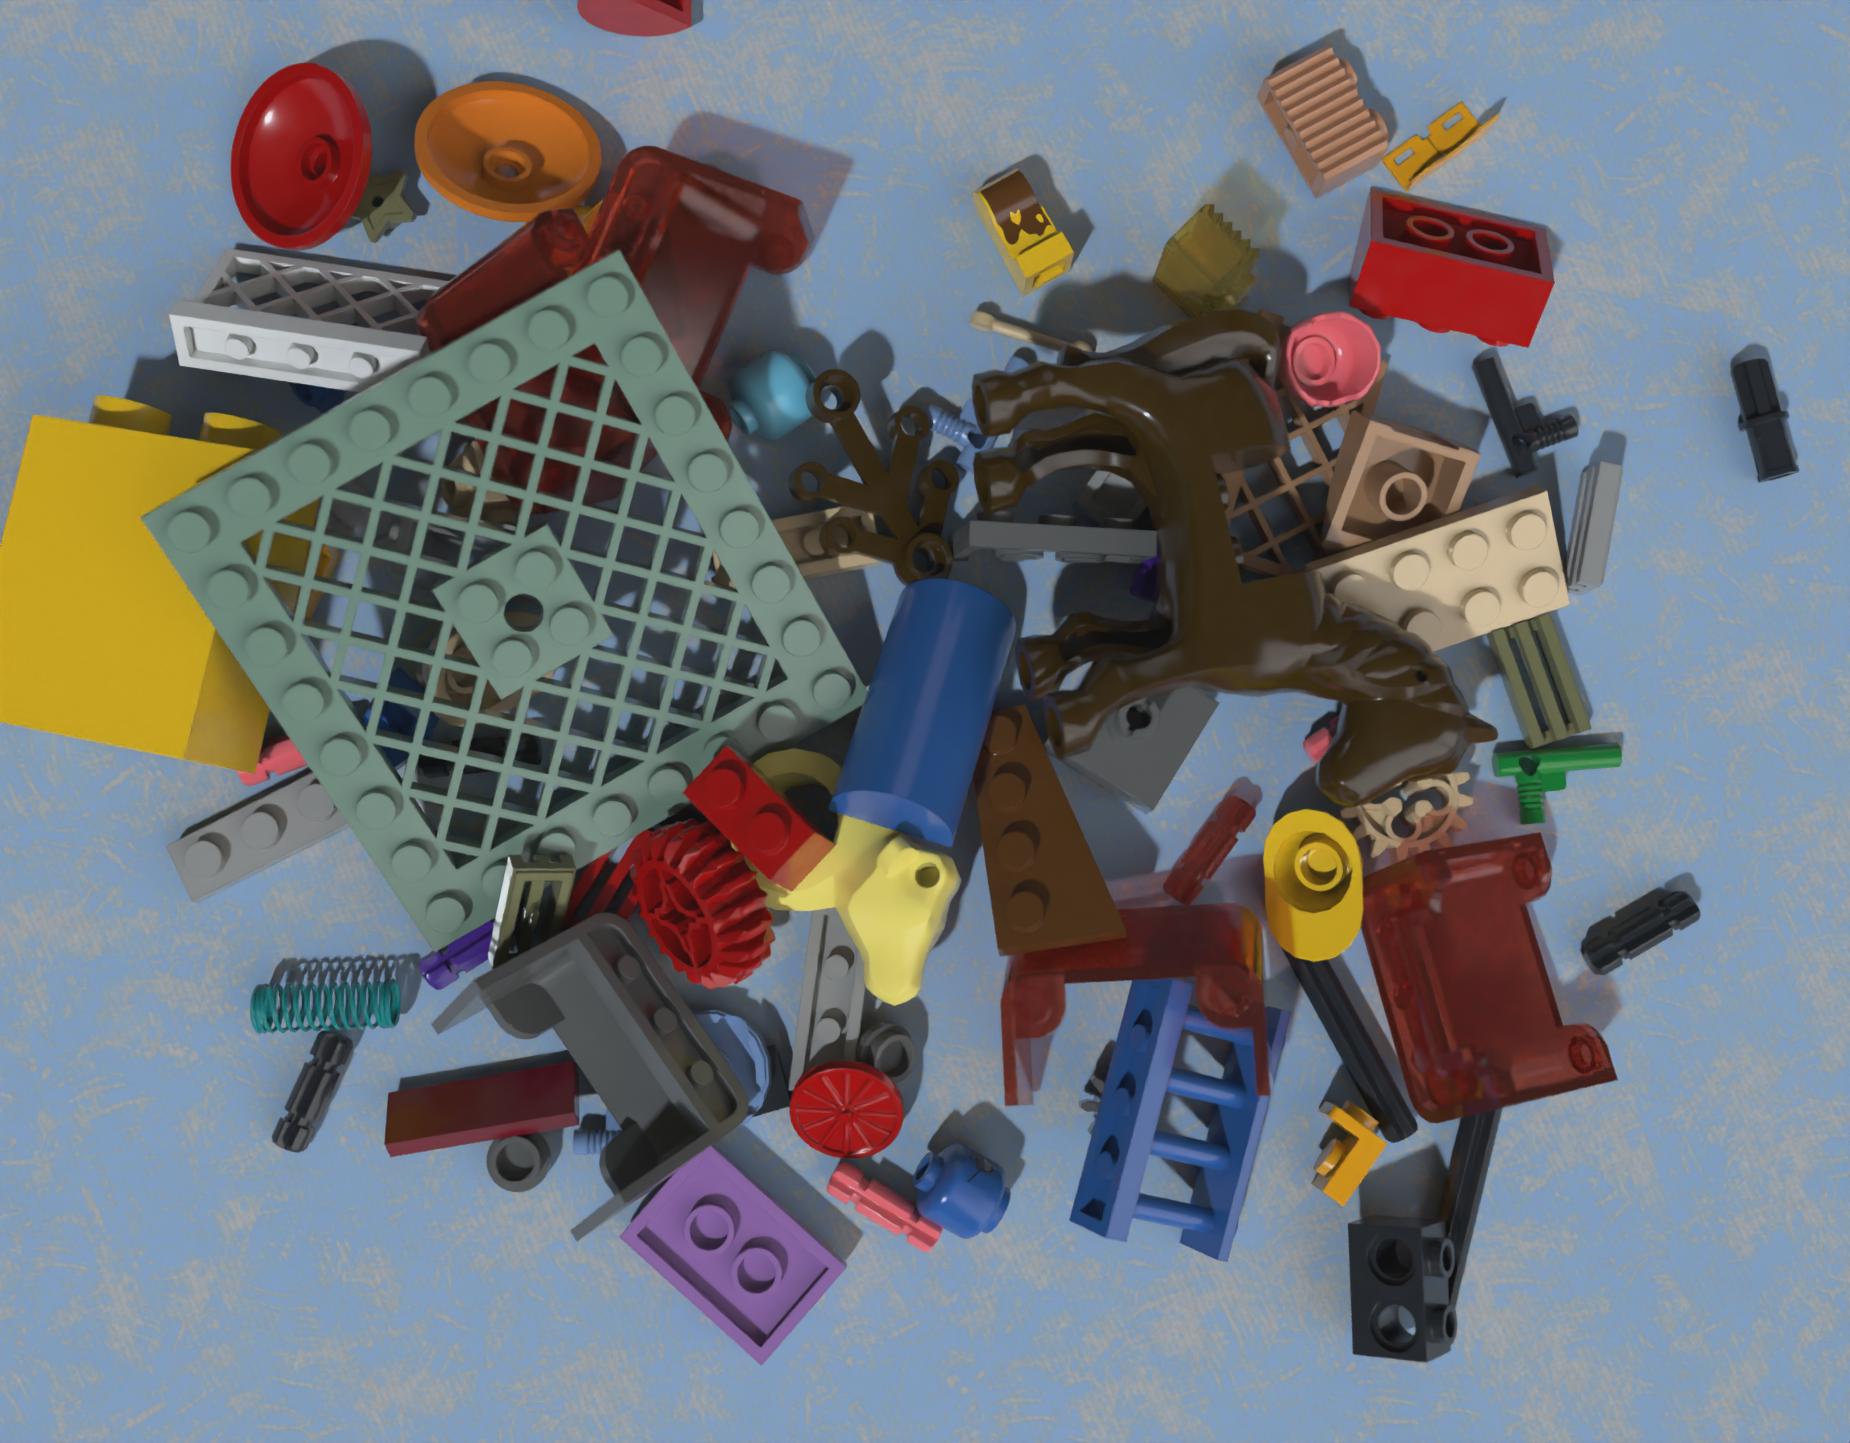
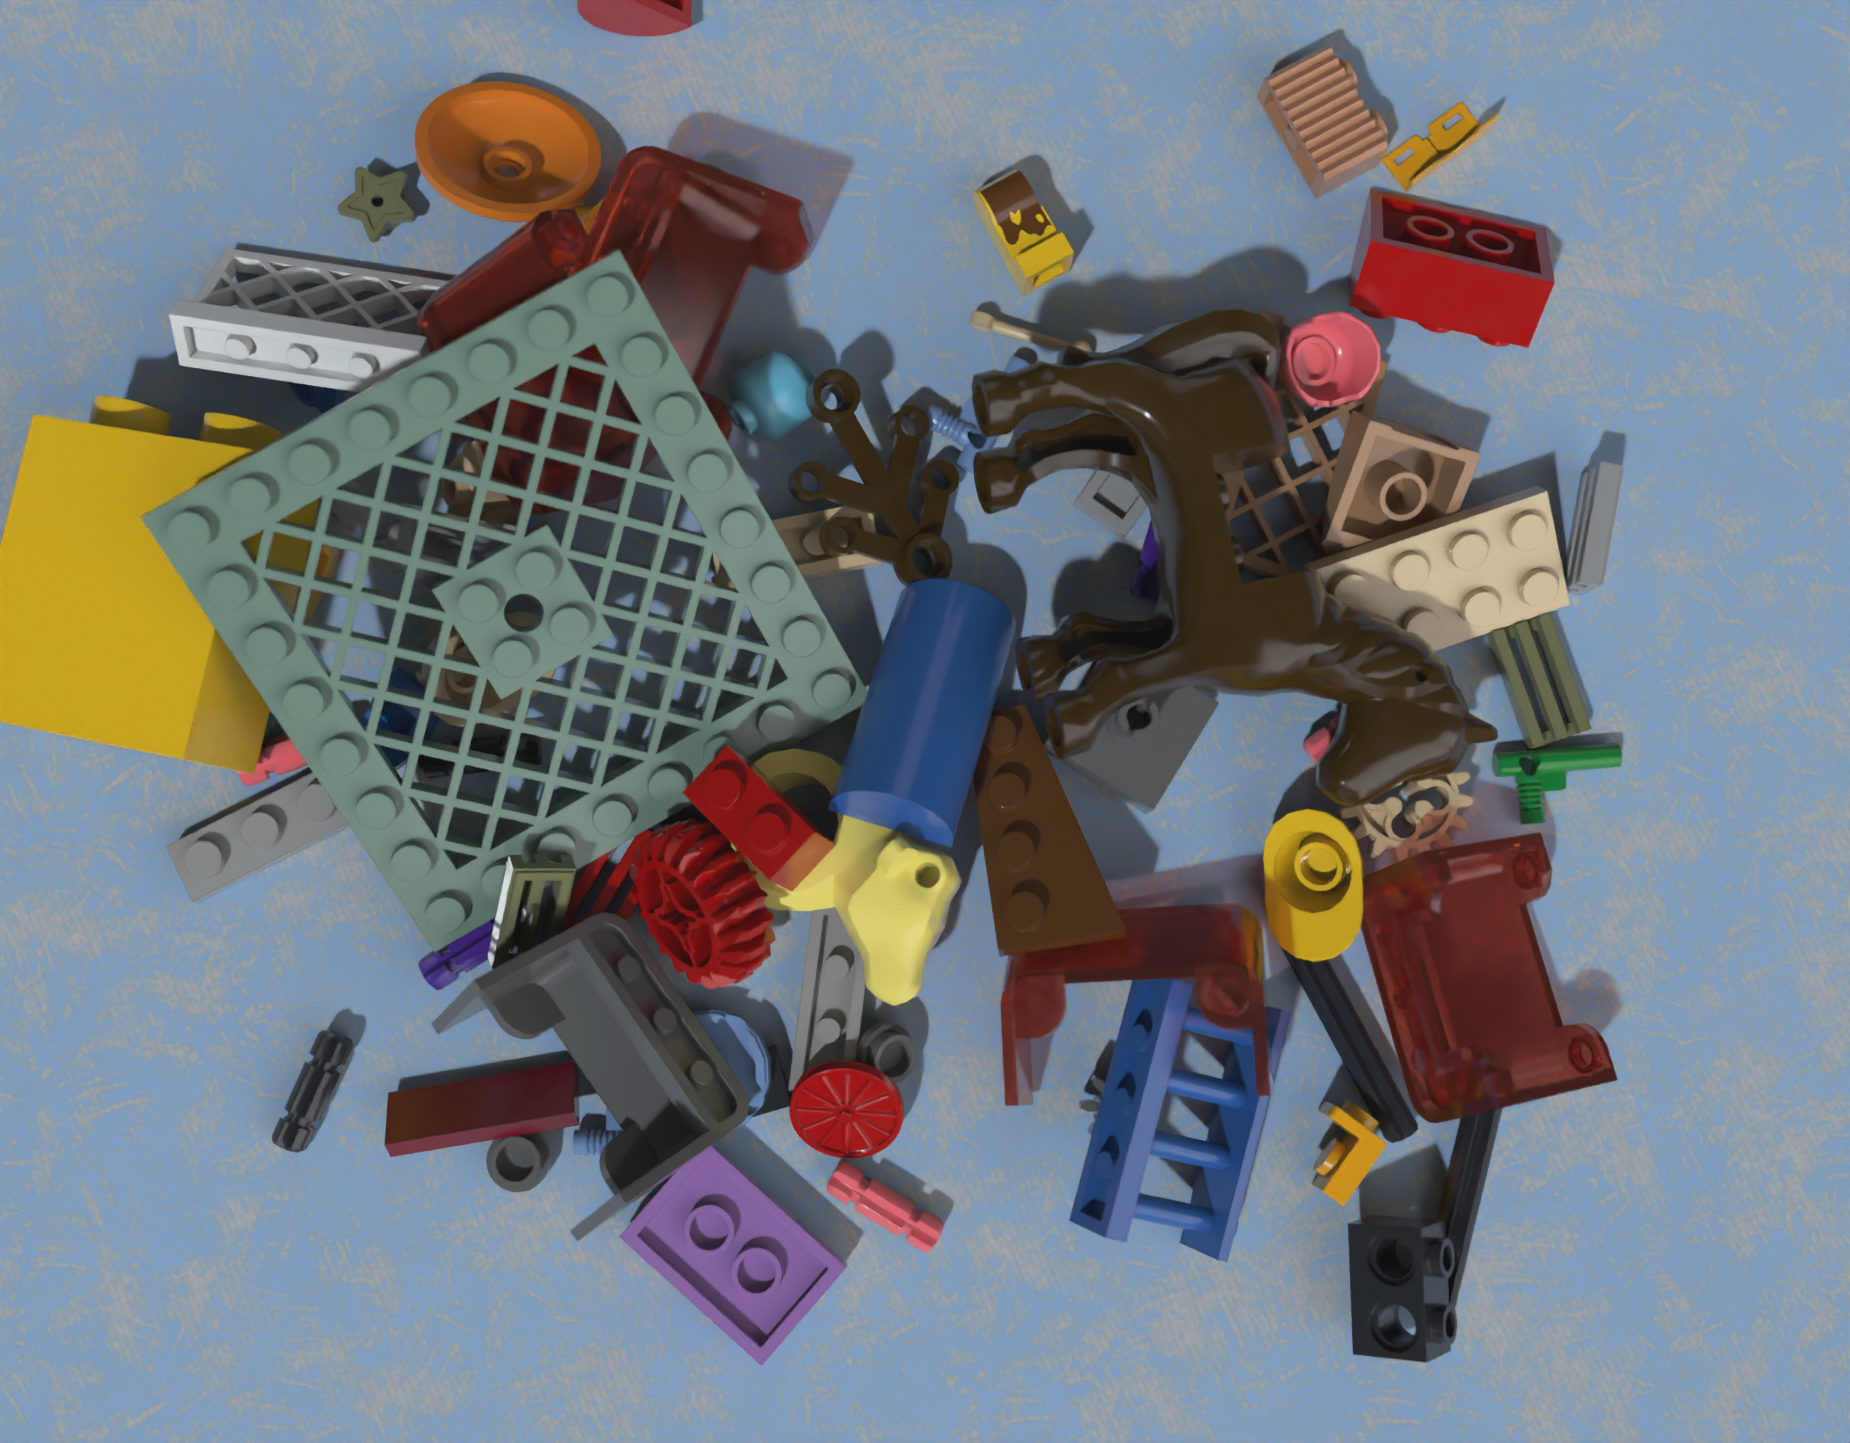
red dish [230,63,373,251] -> none
teal piece [250,979,401,1034] -> none
blue head [912,1142,1011,1239] -> none
dark grey wing [948,511,1157,564] -> none
clear yellow brick [1152,204,1259,319] -> none
clear red axle [1163,794,1256,906] -> none
black hose [1471,357,1578,479] -> none
black axle [1580,891,1701,975] -> none
black axle [1730,358,1799,483] -> none

